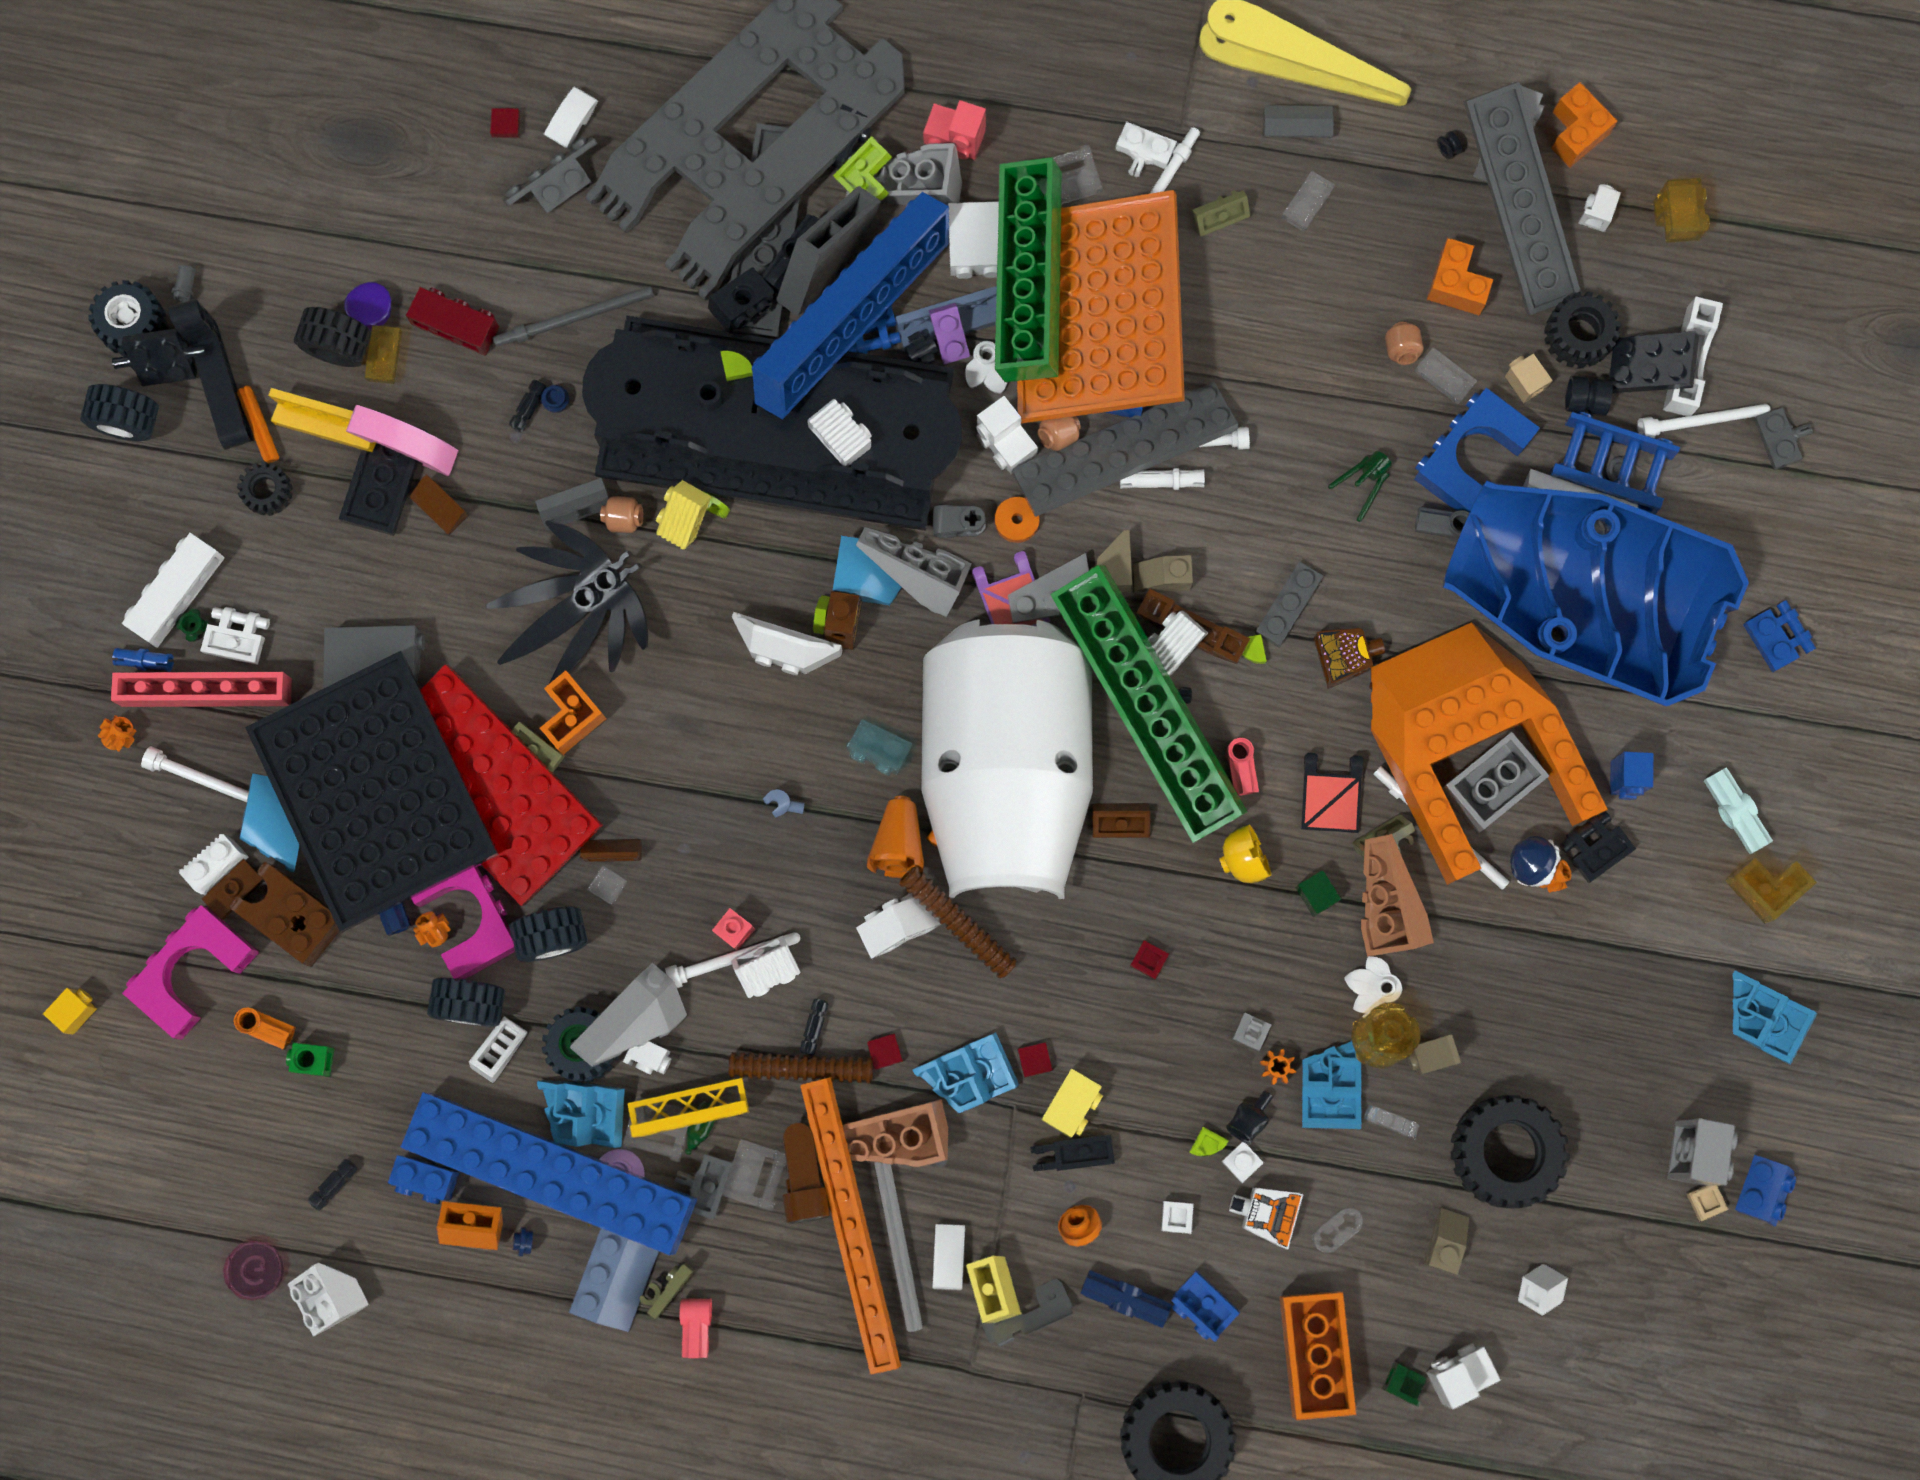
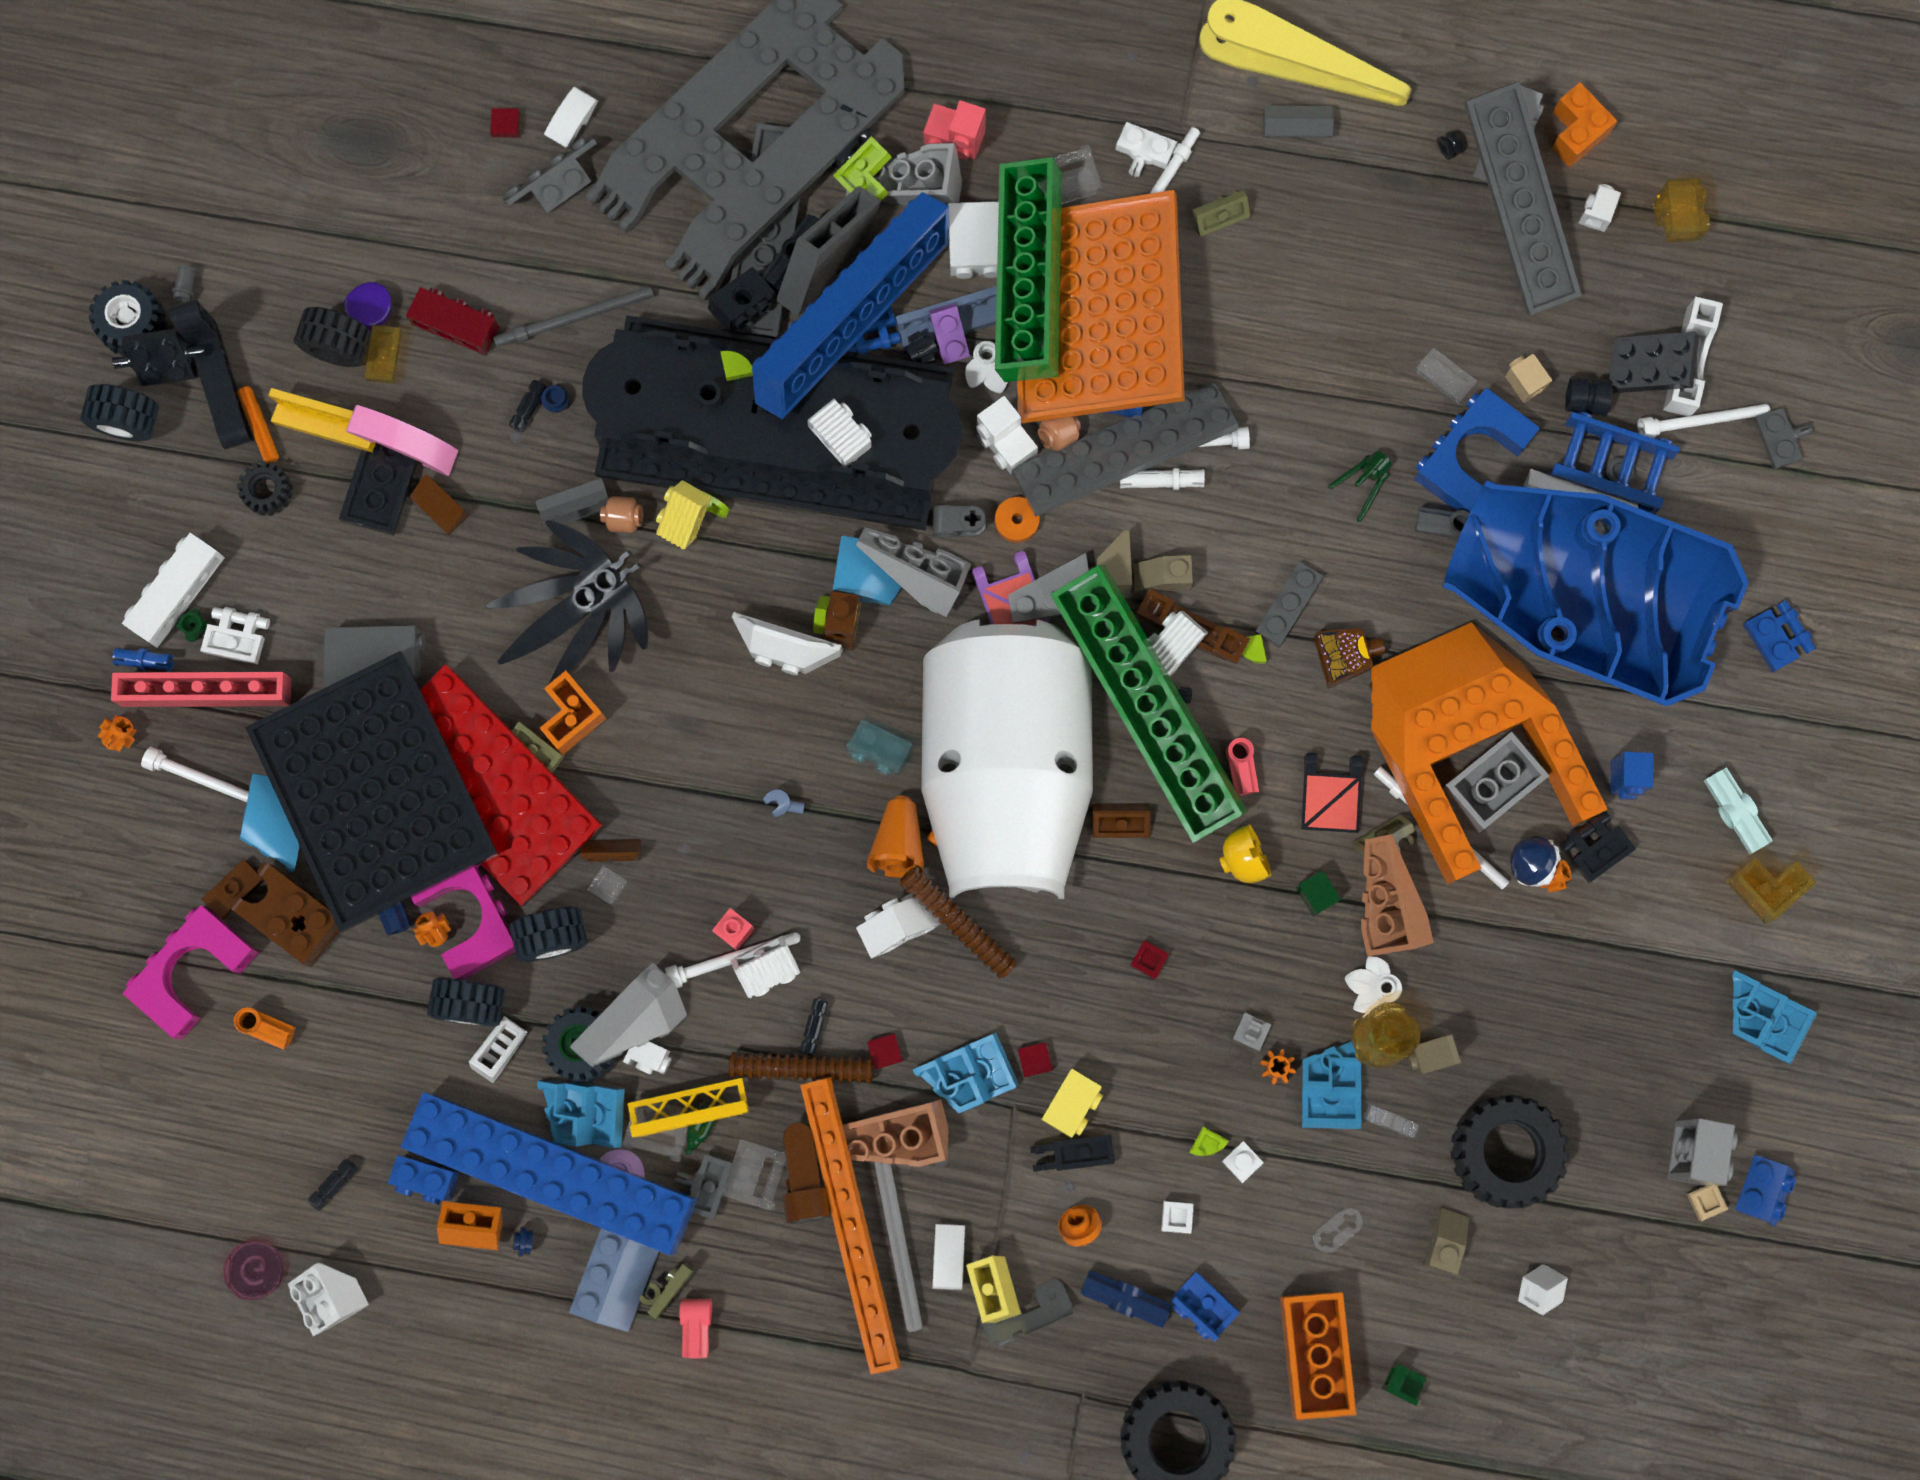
yellow brick [43,988,97,1035] -> none
white brick [179,834,249,895] -> none
green brick [286,1043,334,1077] -> none
black piece [1226,1091,1273,1145] -> none
torso [1229,1188,1303,1249] -> none
clear plate [1282,171,1335,232] -> none
nougat head [1385,322,1424,365] -> none
orange brick [1426,238,1493,315] -> none
white brick [1426,1343,1500,1409] -> none
black tyre [1544,292,1621,369] -> none

